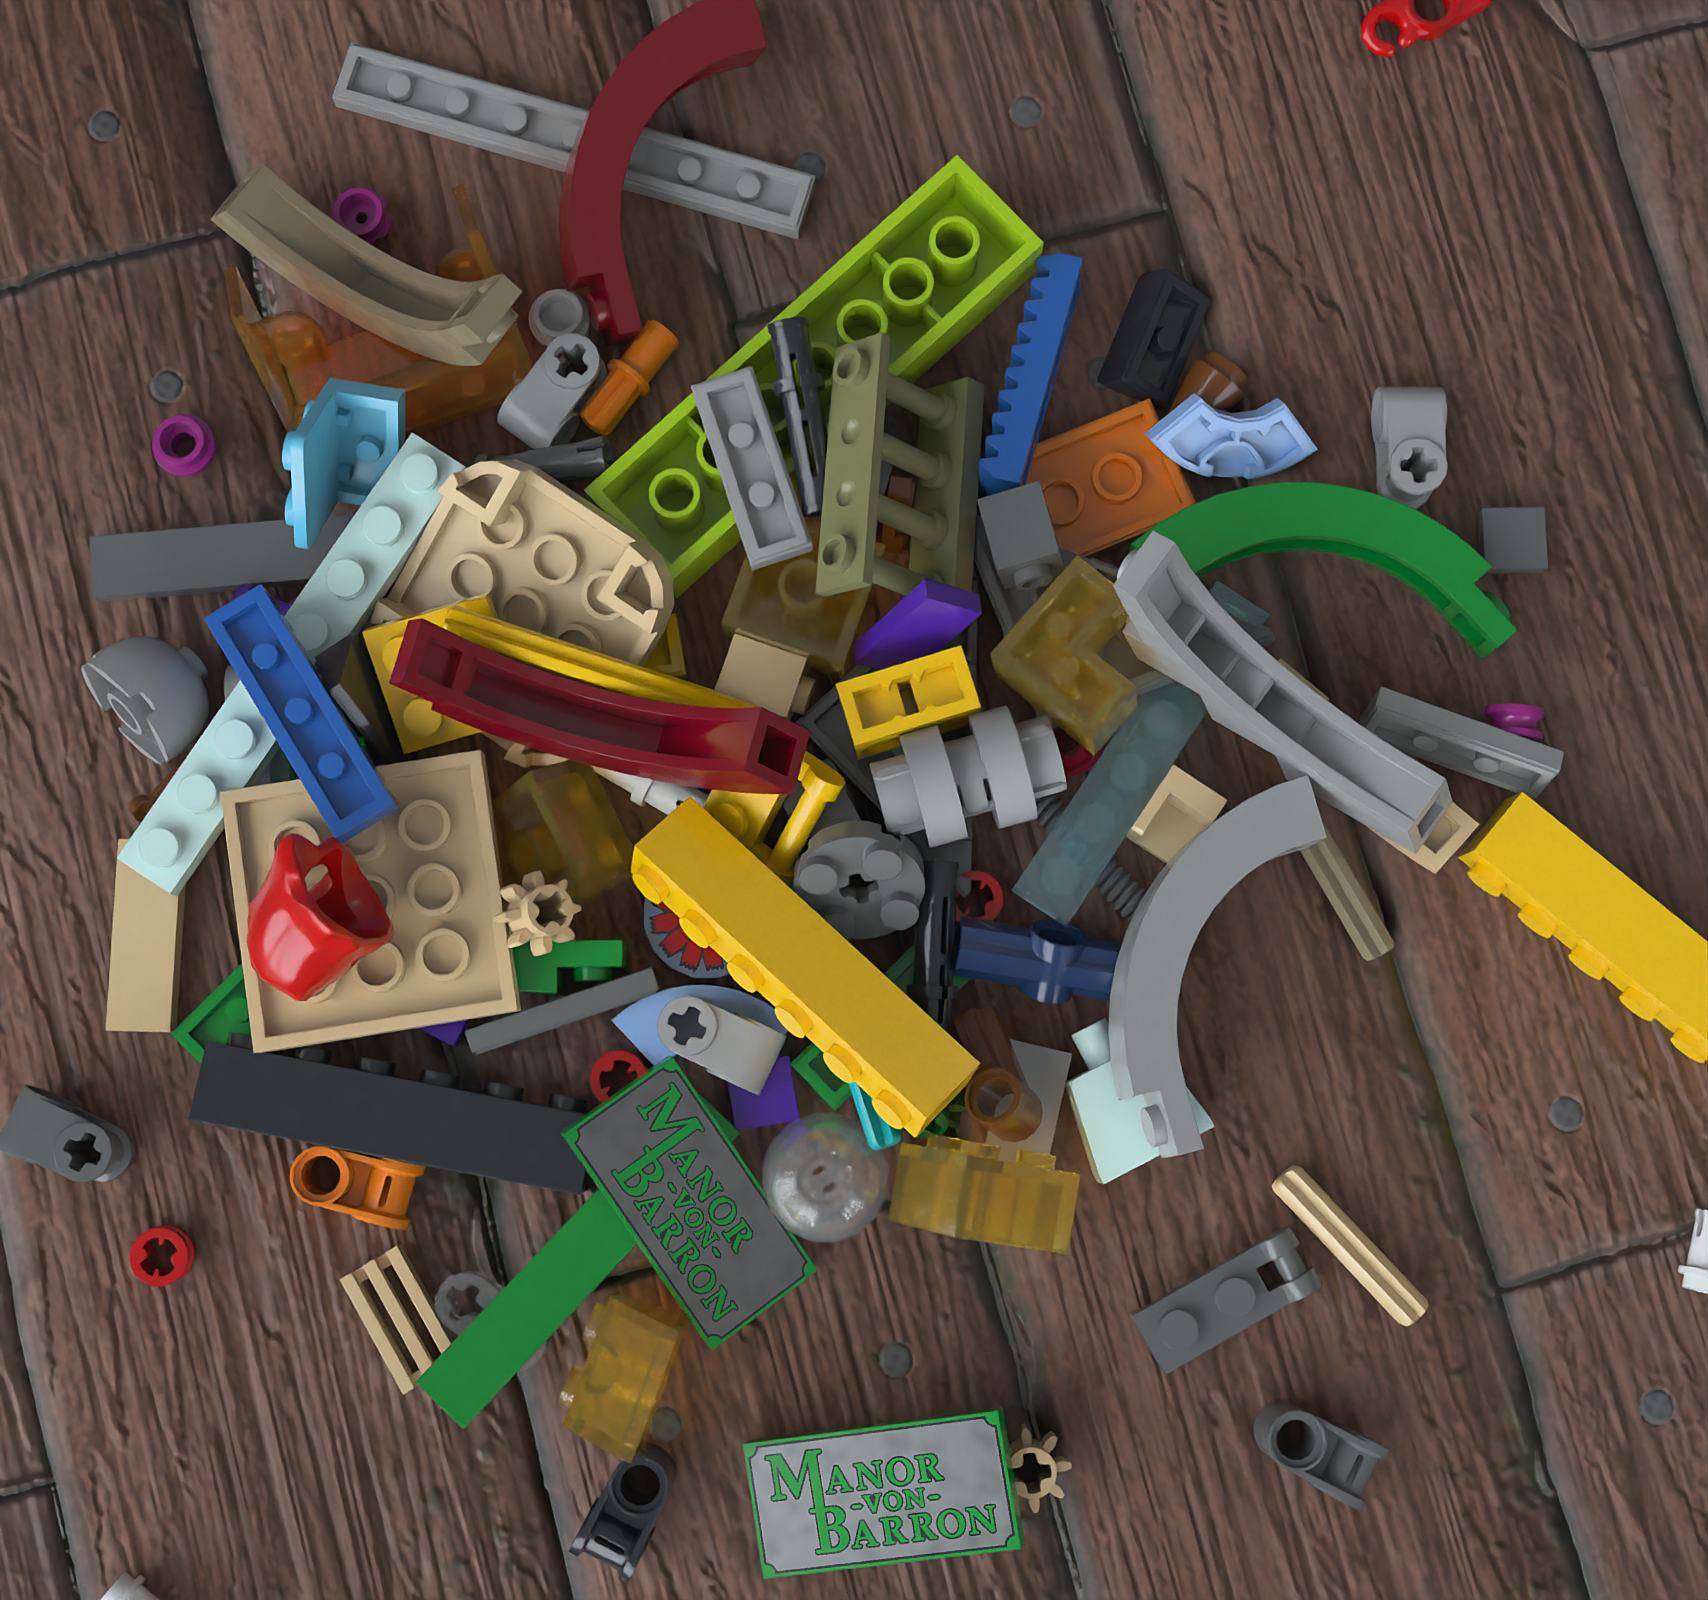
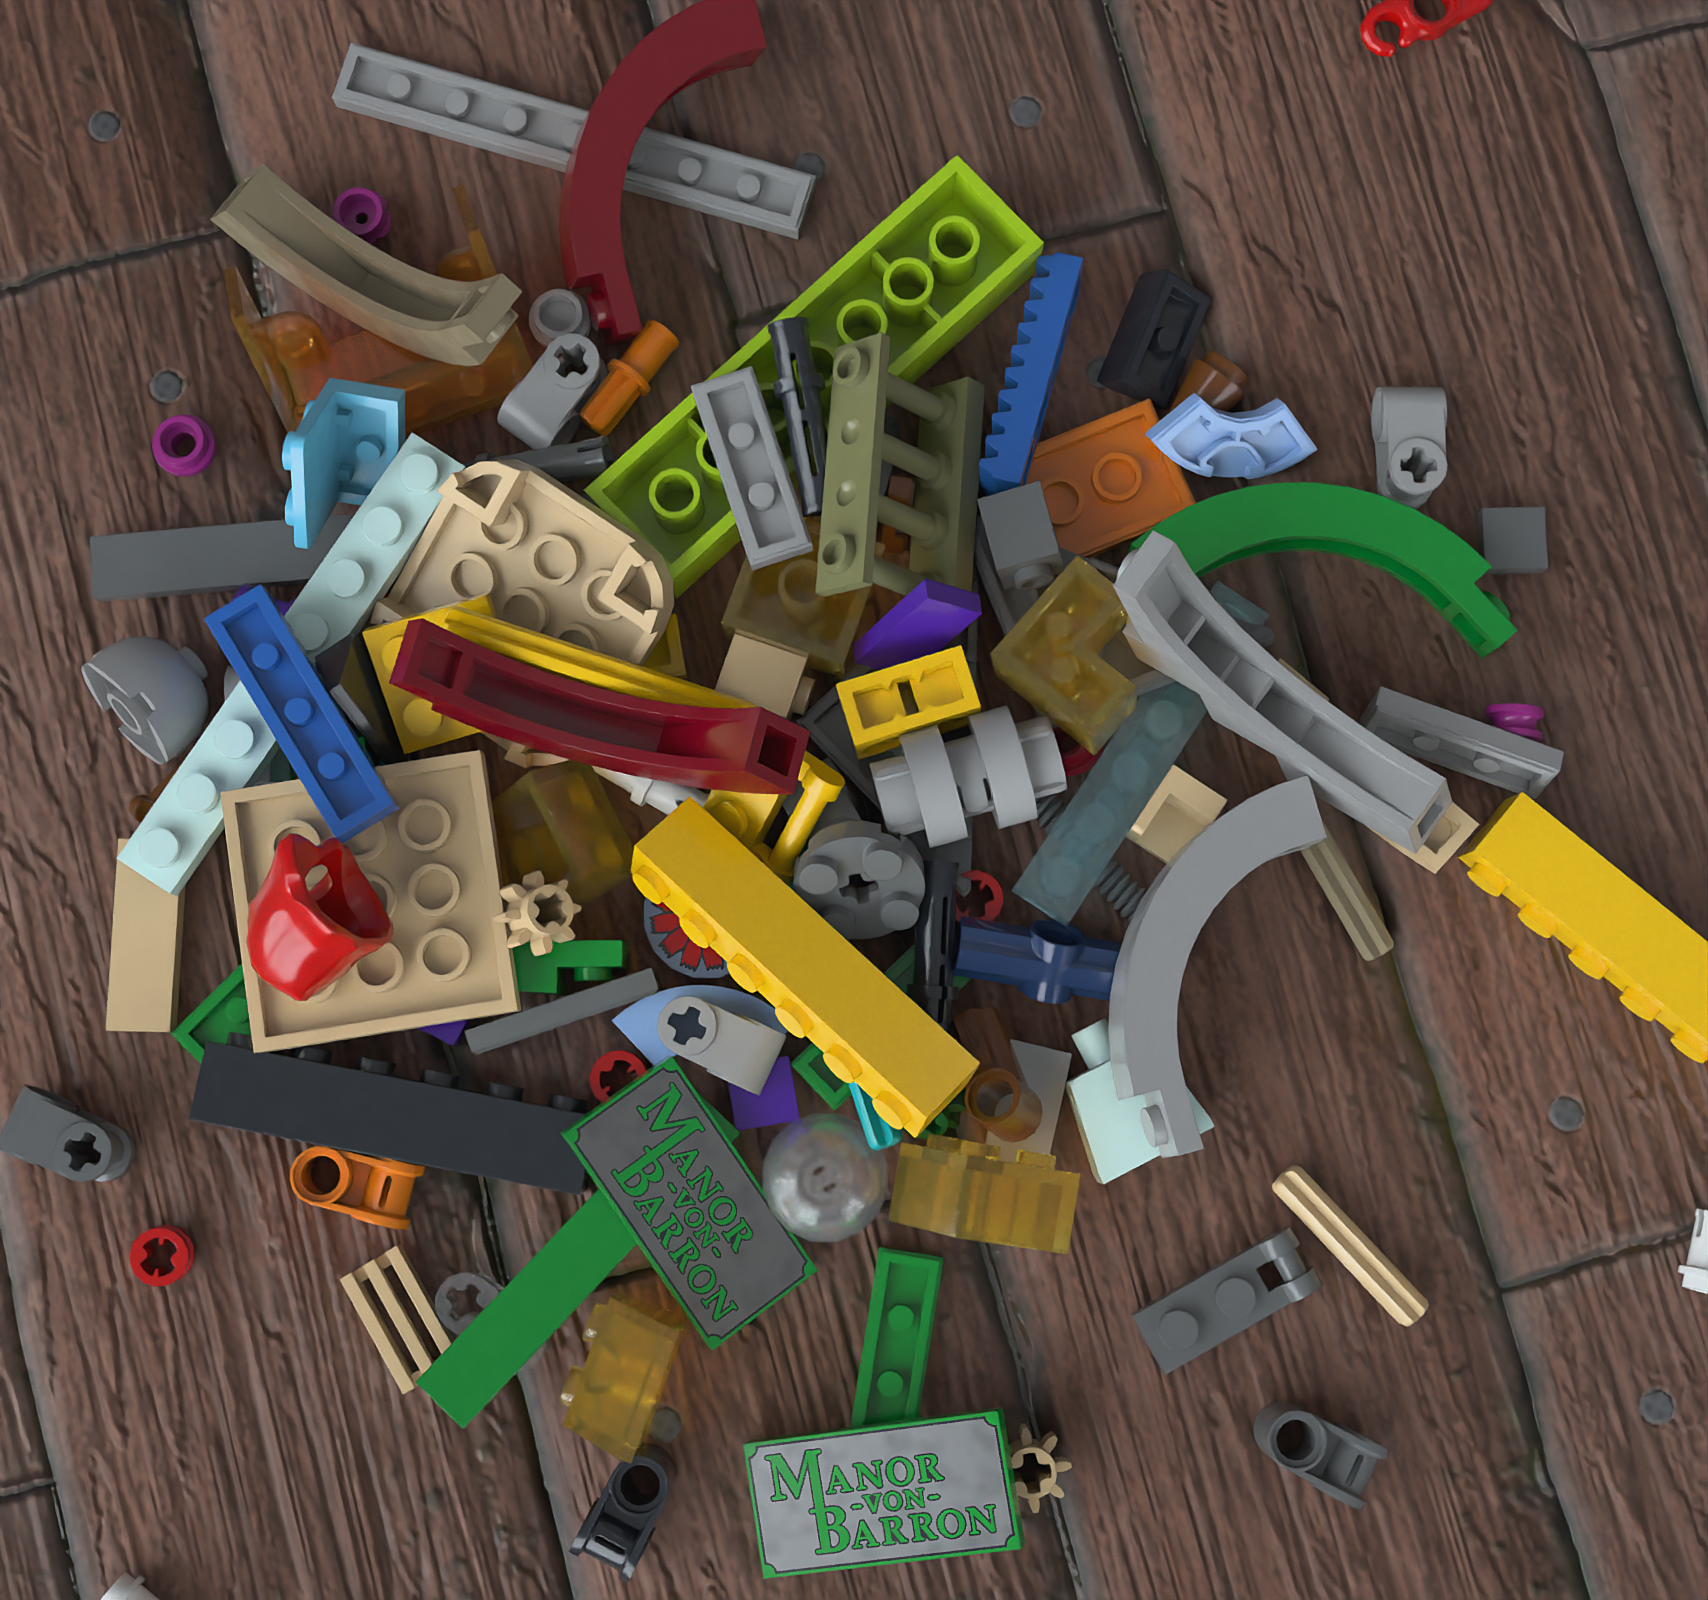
none -> green tile [850,1246,943,1427]

